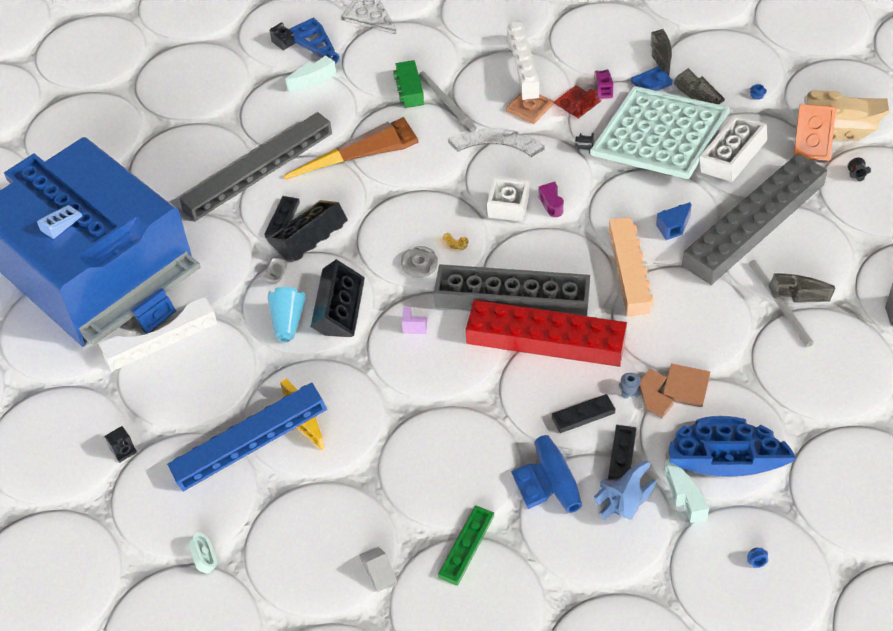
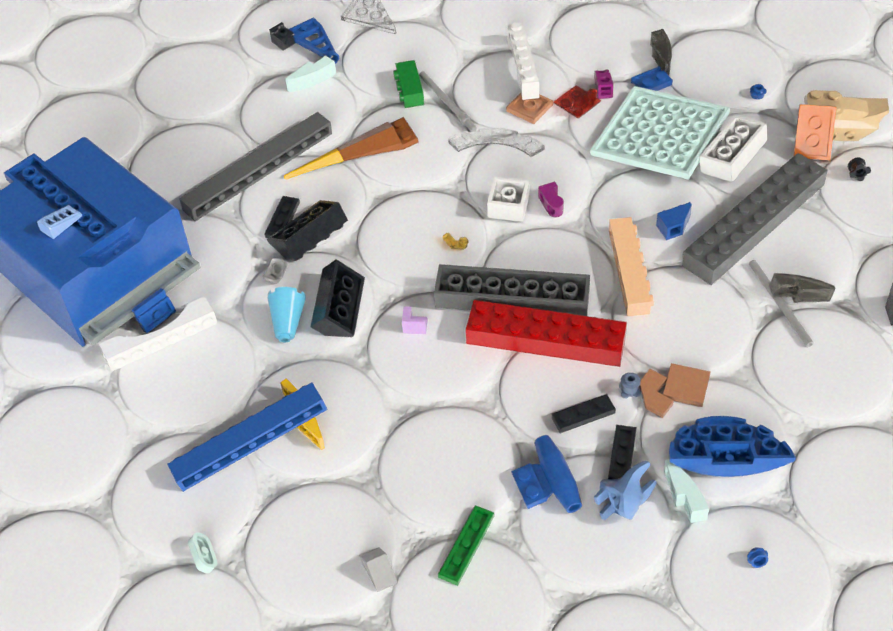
black brick [104,426,137,463] -> none
light grey tile [401,246,438,278] -> none
black brick [575,133,594,154] -> none
clear smoke slope [673,68,725,105] -> none

